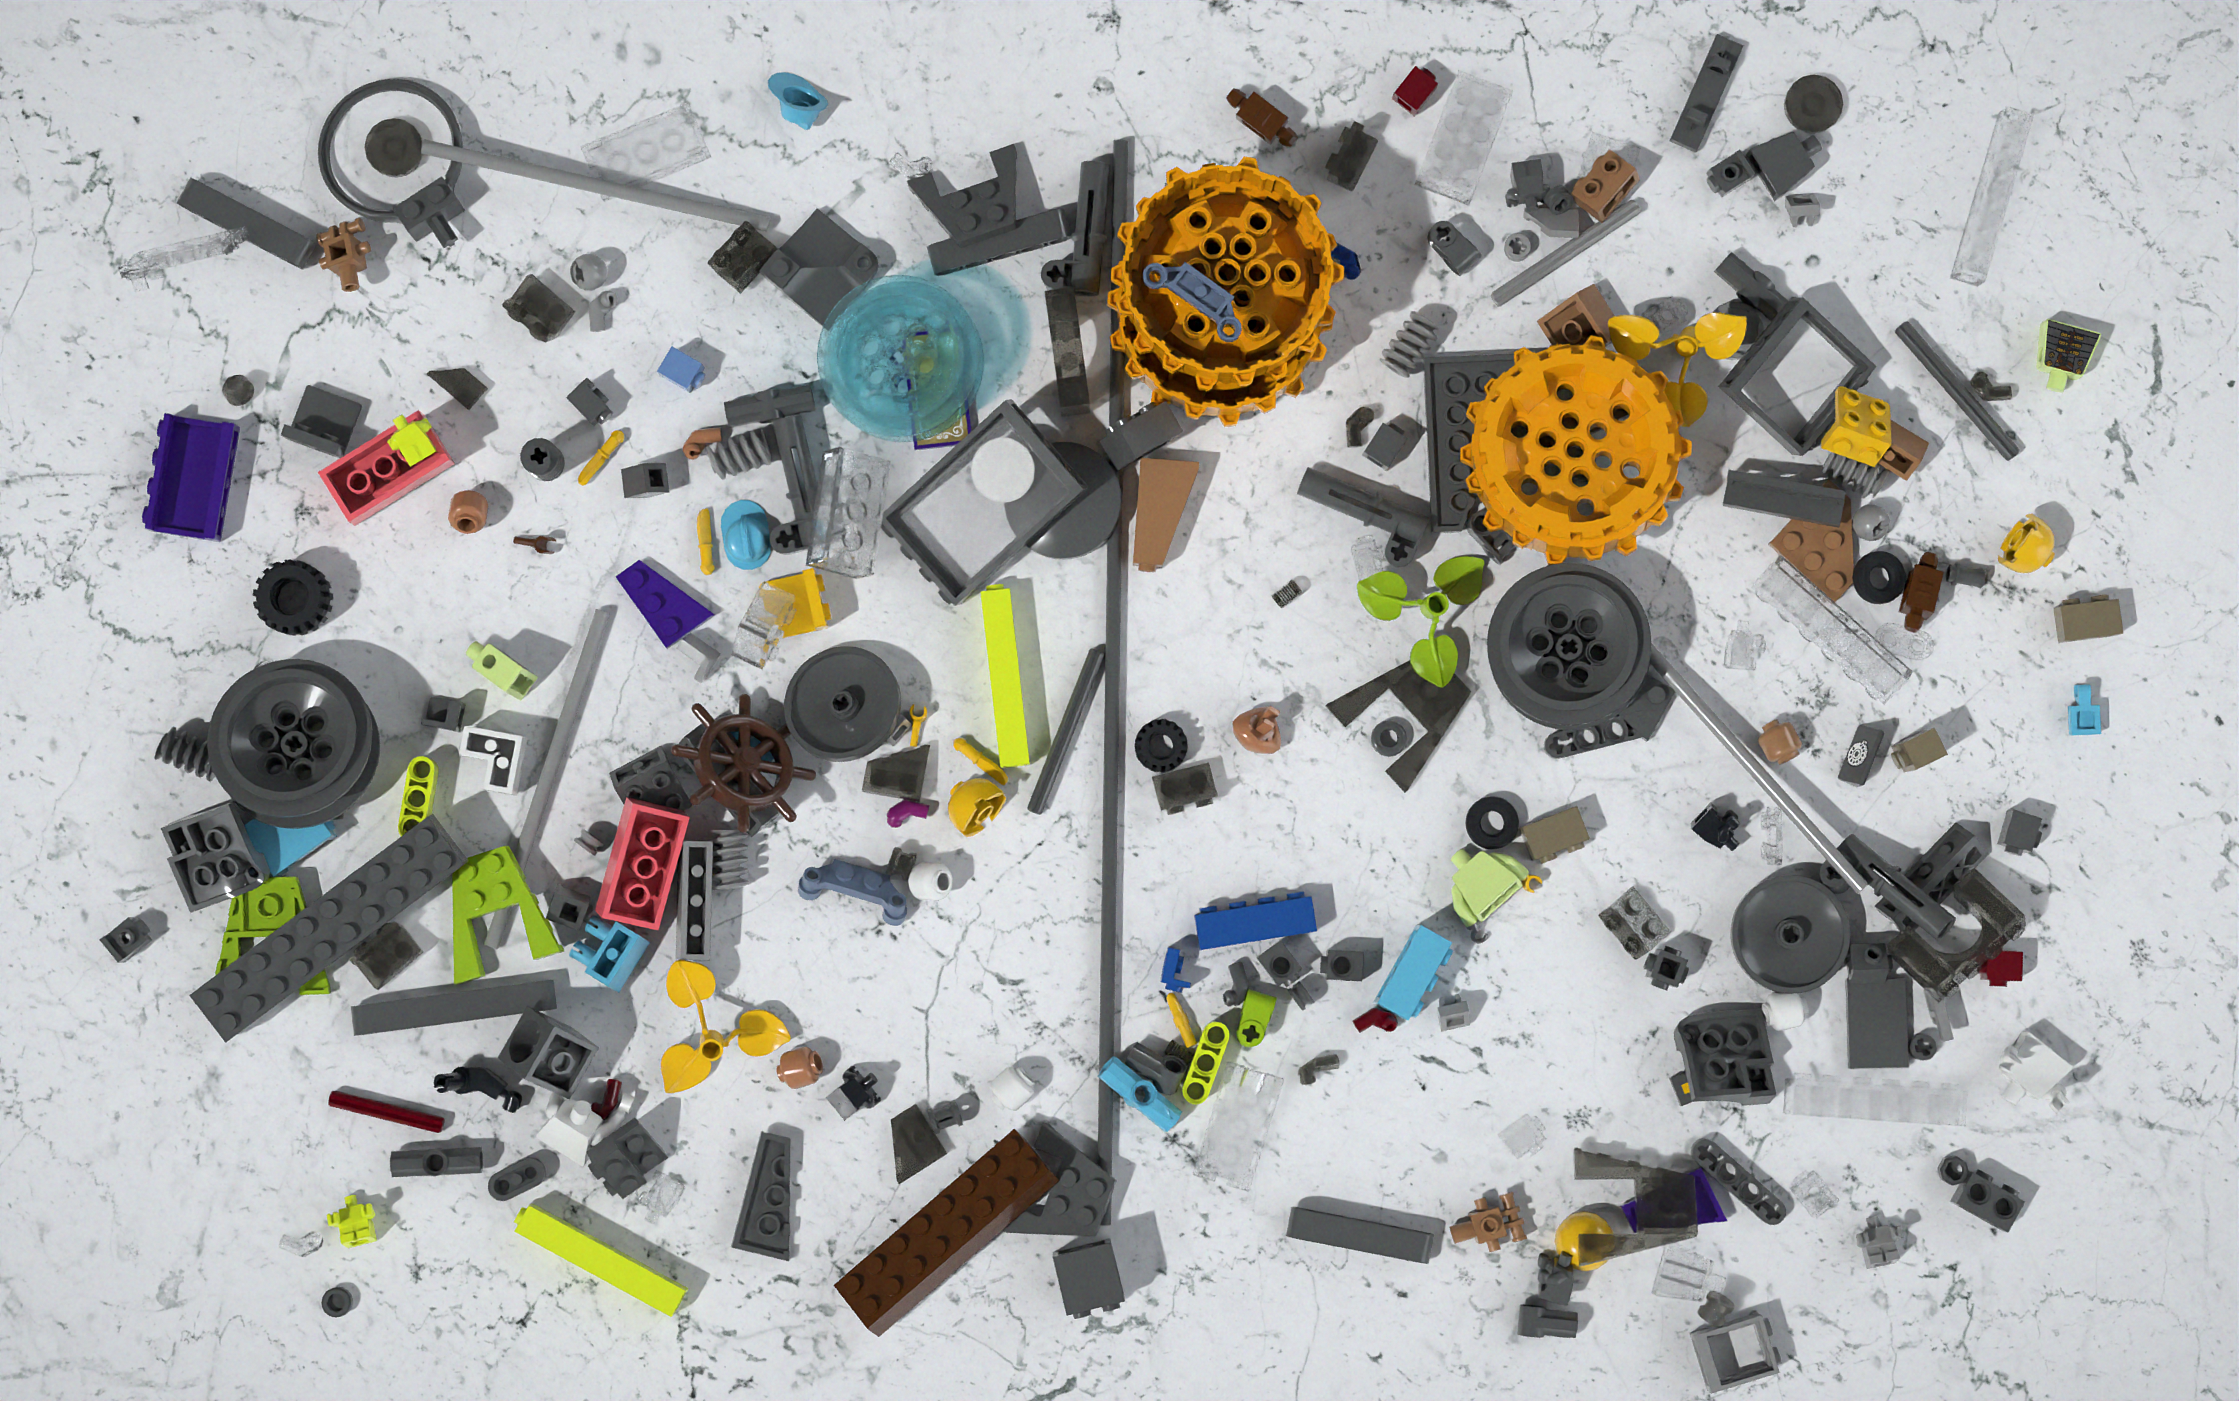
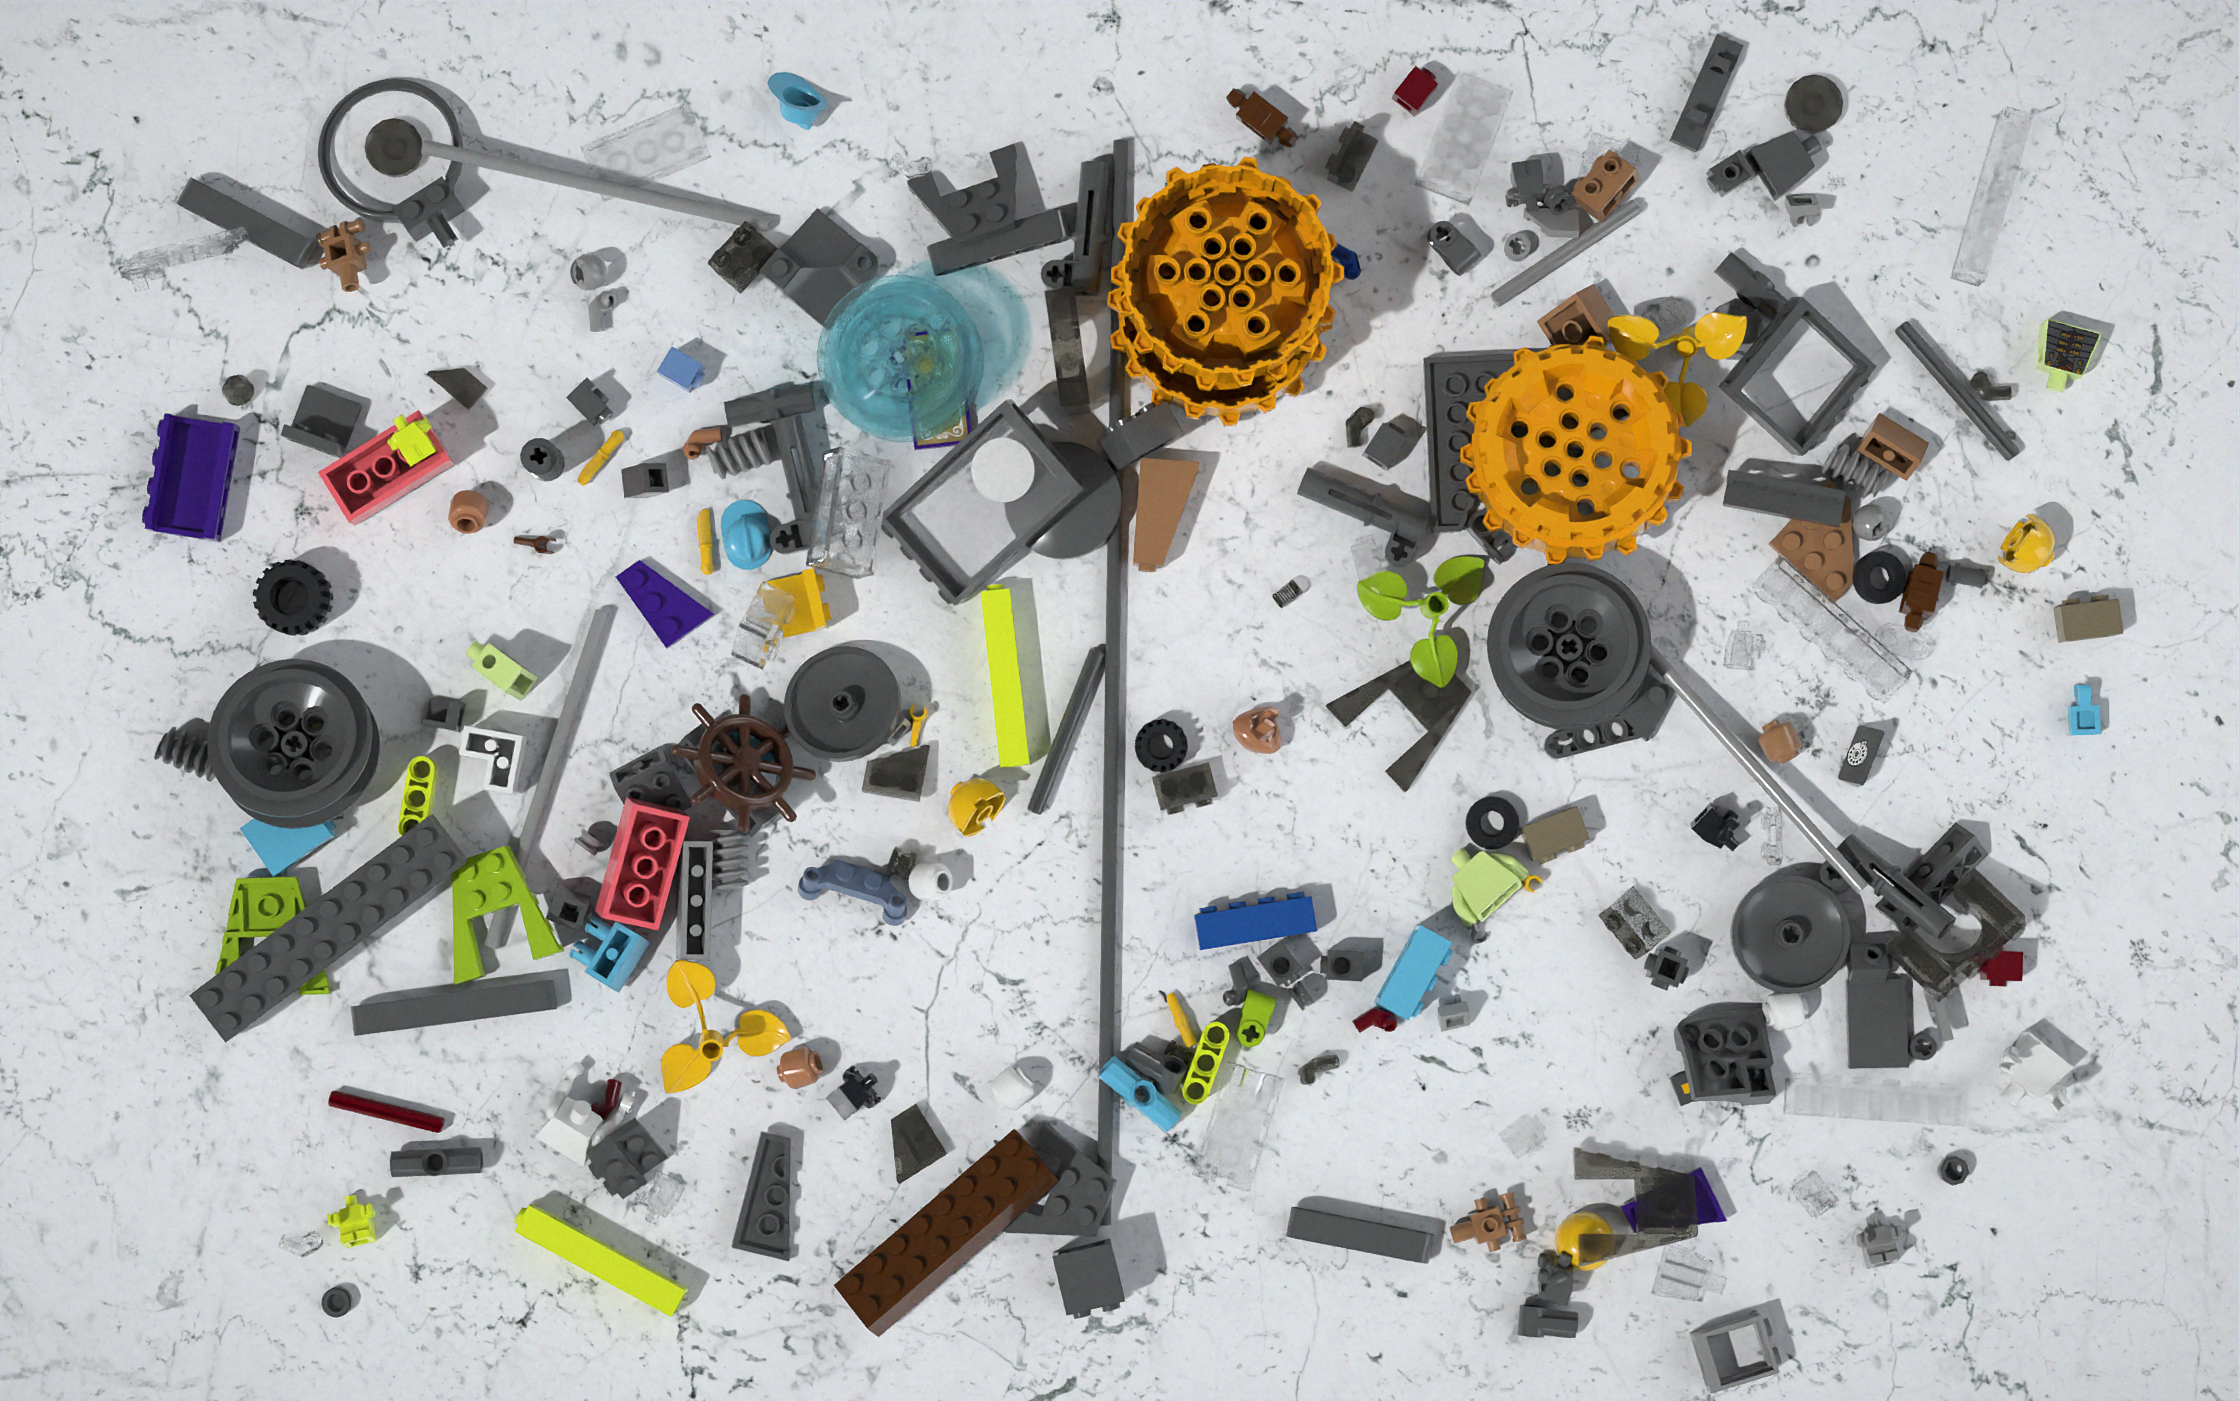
dark grey brick [99,917,152,963] -> none
dark grey slope [161,801,270,913] -> none
clear smoke bracket [349,921,424,990] -> none
black arm [433,1067,522,1113] -> none
dark grey plate [488,1158,546,1201] -> none
dark grey brick [498,1006,599,1100] -> none
clear smoke bracket [502,274,576,343] -> none
light grey tile [676,633,721,683] -> none
magenta arm [887,799,930,828] -> none
dark grey bush [927,1100,964,1135] -> none
yellow piece [953,738,1008,785] -> none
sand blue plate [1143,262,1242,342] -> none
blue bracket [1160,947,1191,993] -> none
dark grey piece [1371,720,1407,757] -> none
light grey piece [1380,311,1438,378] -> none
dark grey beam [1690,1139,1786,1225] -> none
clear smoke wheel [1697,1290,1735,1328] -> none
yellow bracket [1821,386,1892,467] -> none
dark tan brick [1891,728,1948,773] -> none
dark grey brick [1950,1169,2025,1233] -> none
dark grey brick [1997,809,2042,856] -> none

